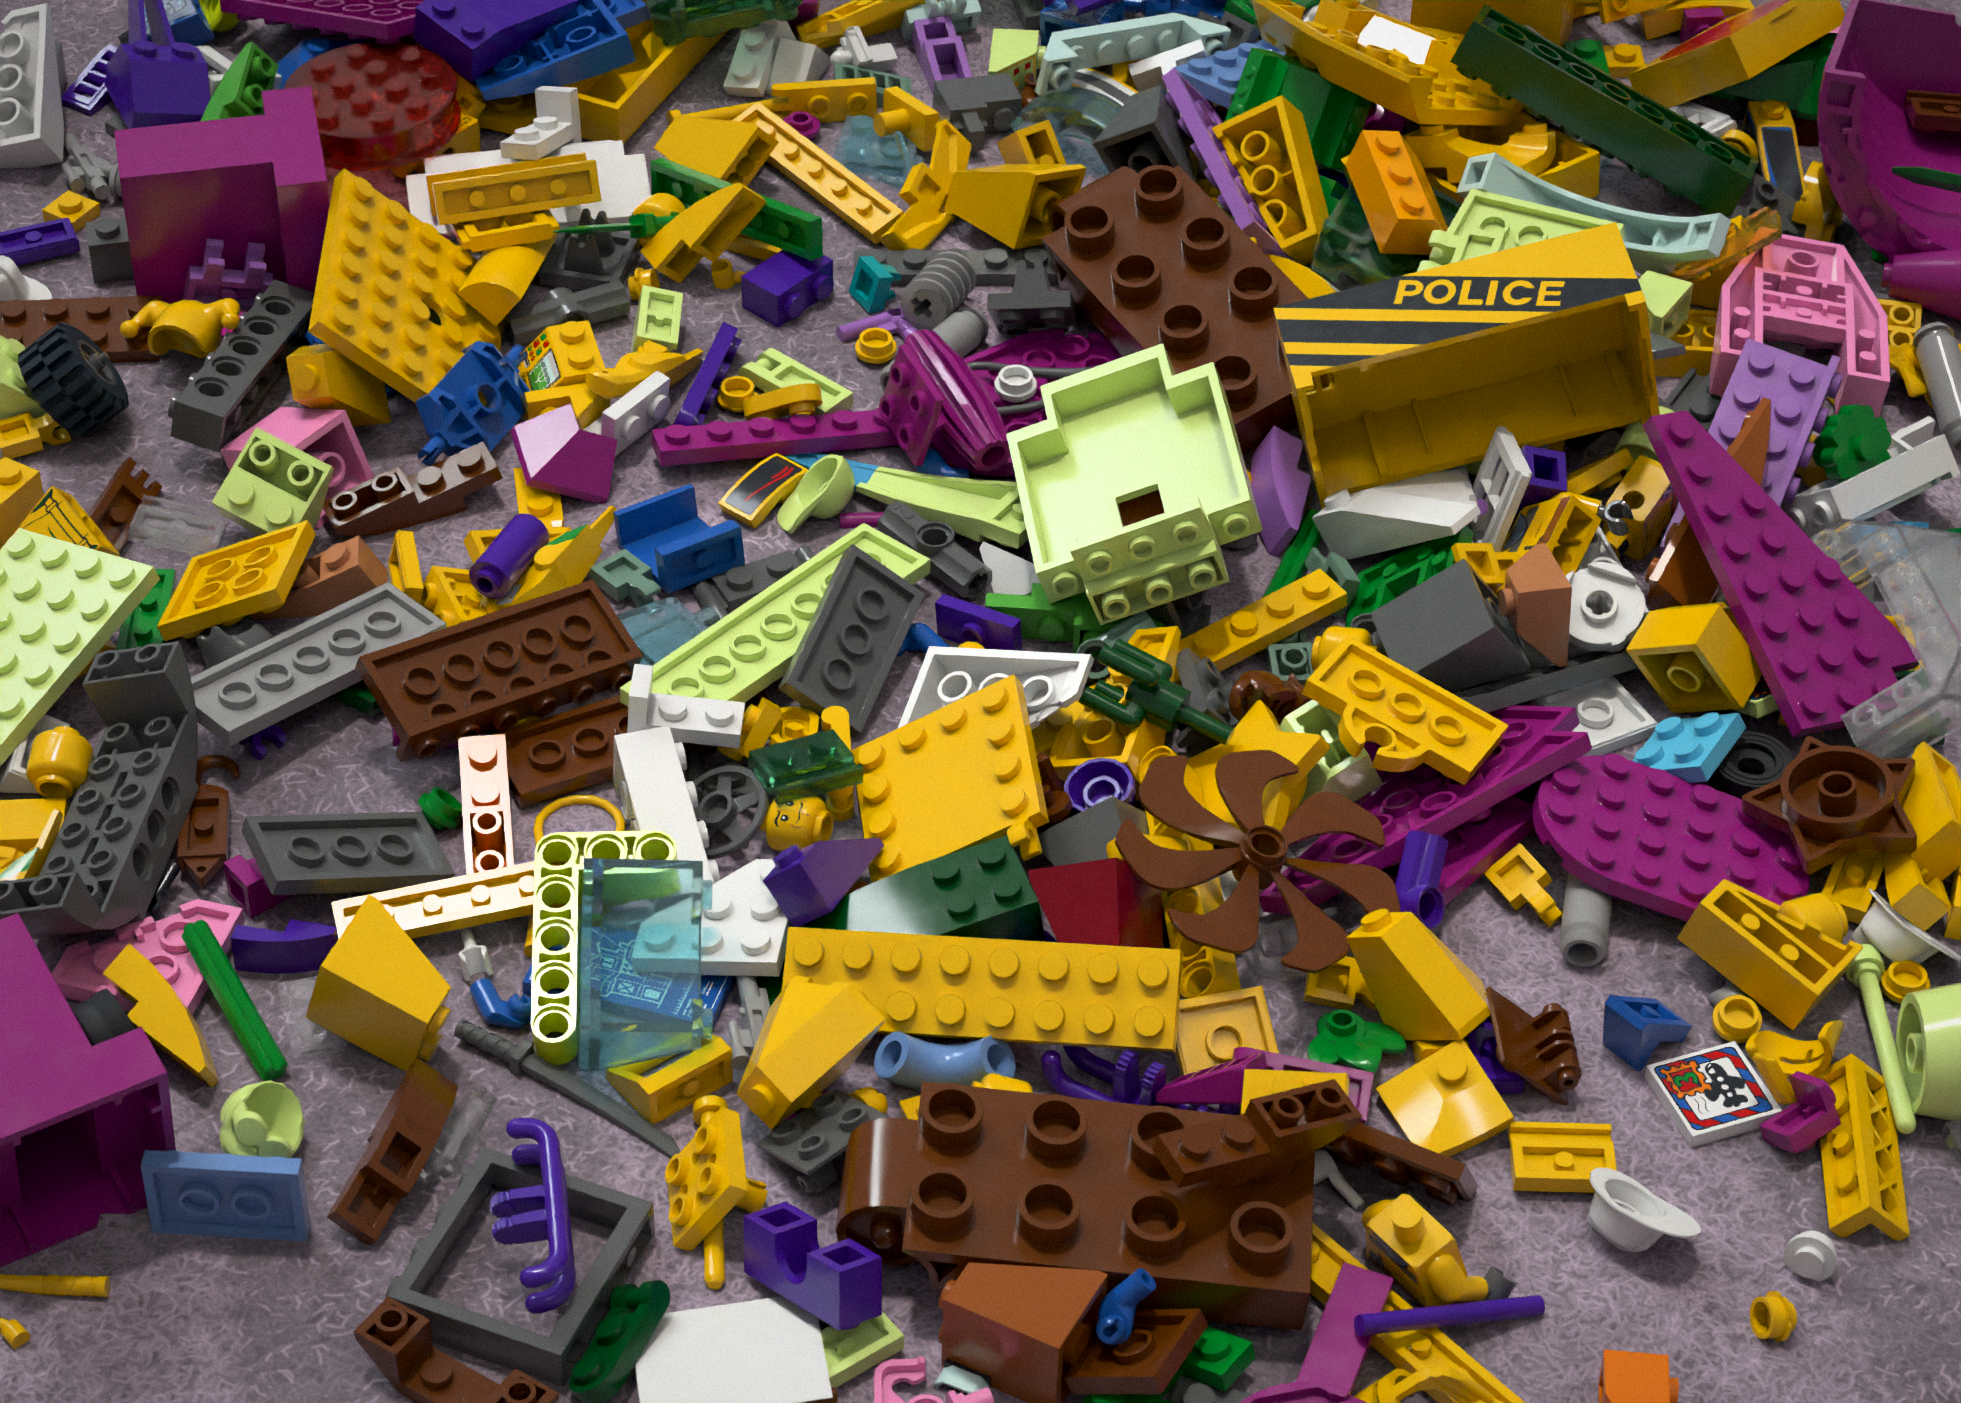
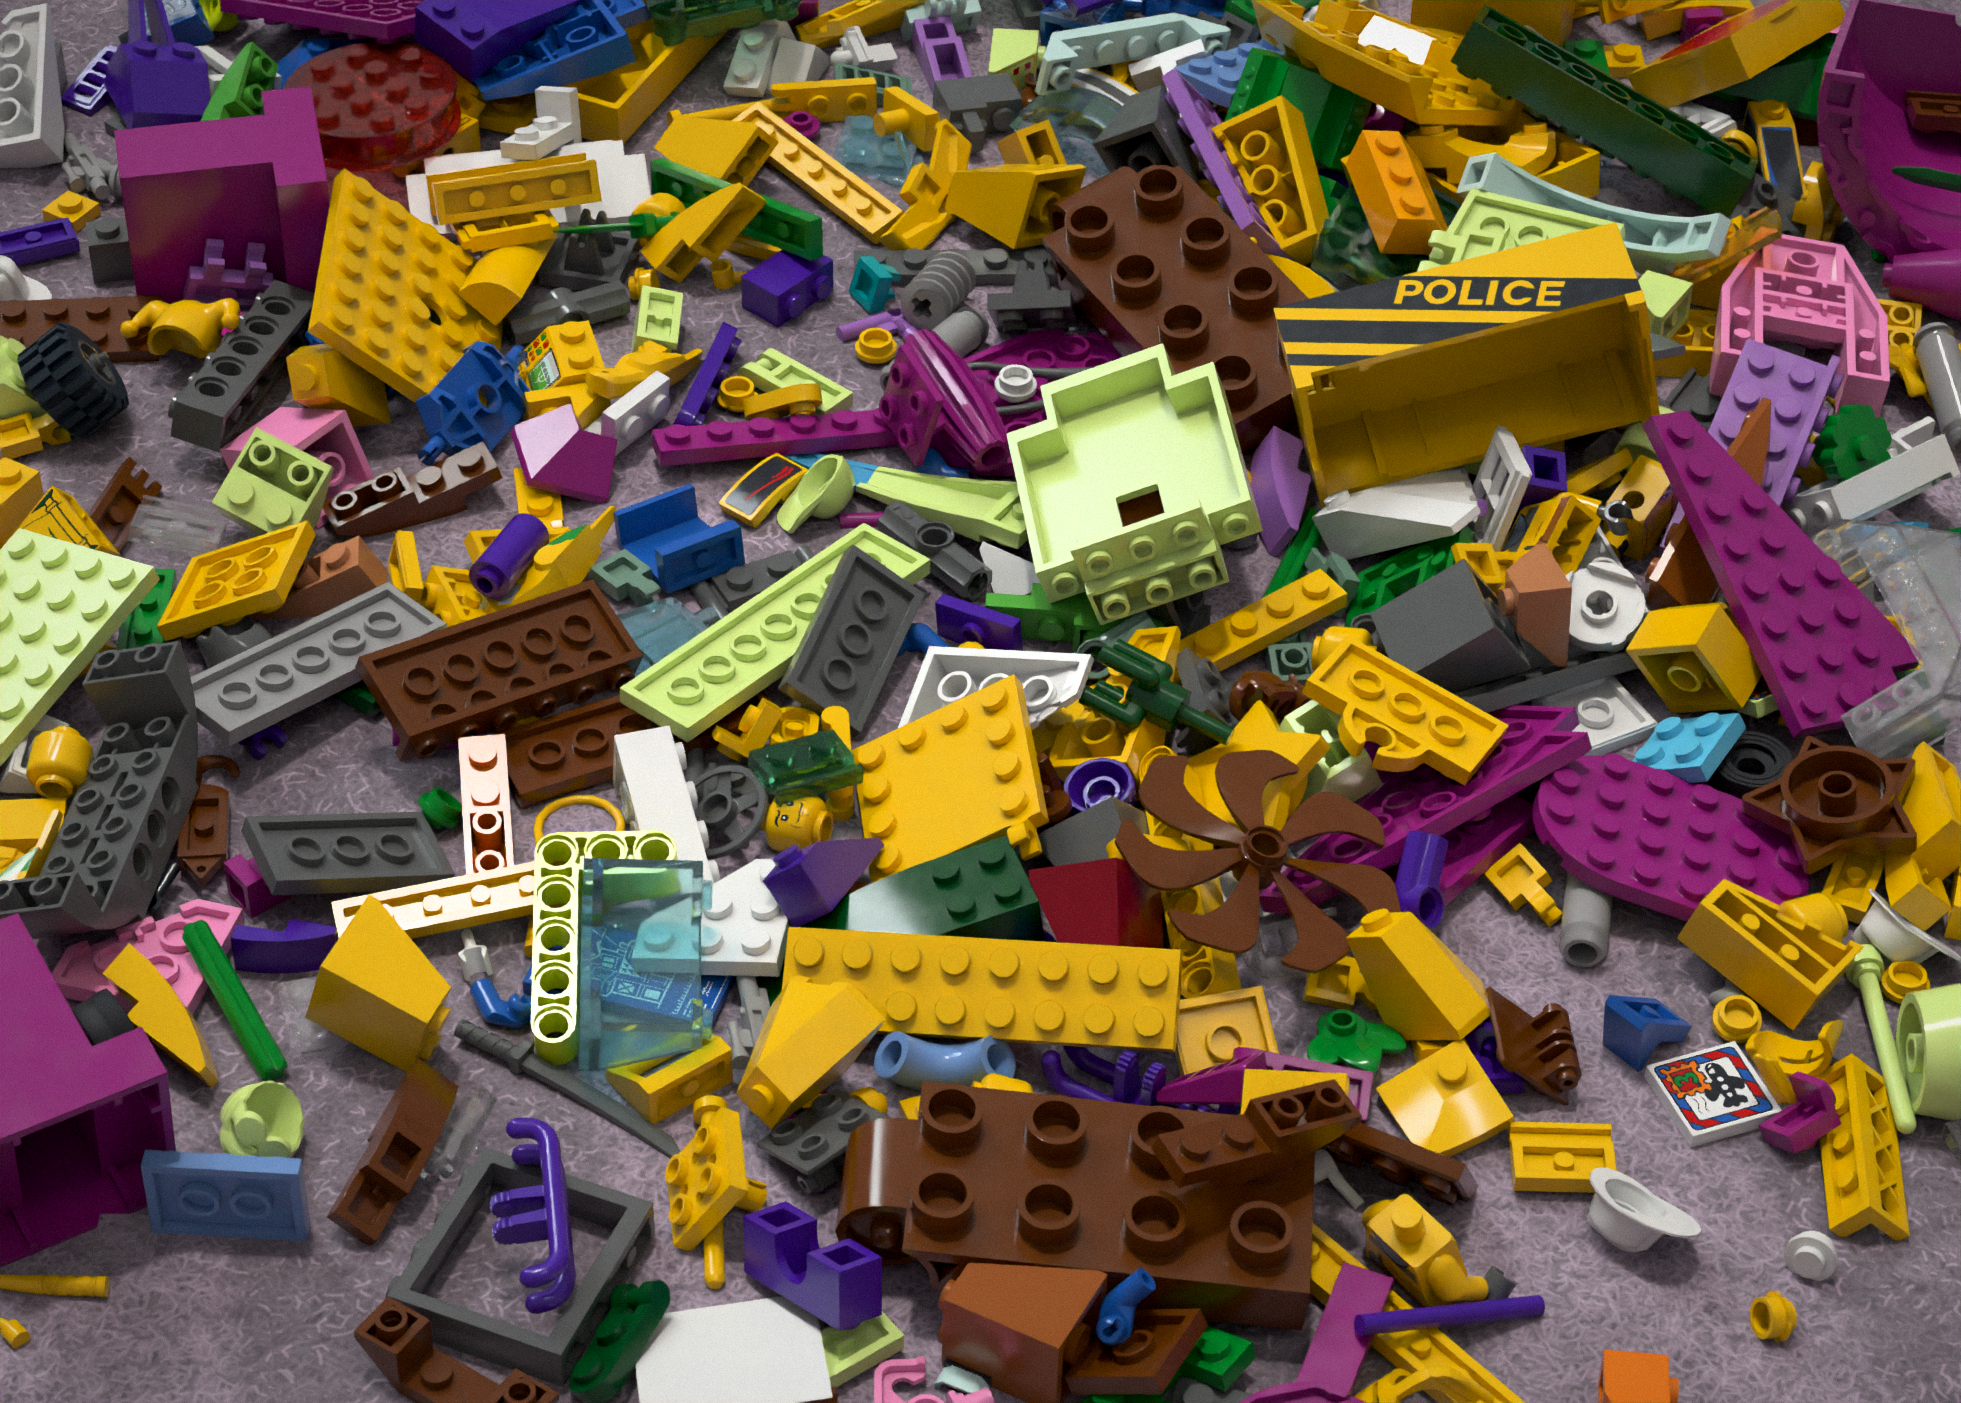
white bracket [627,664,745,748] -> none

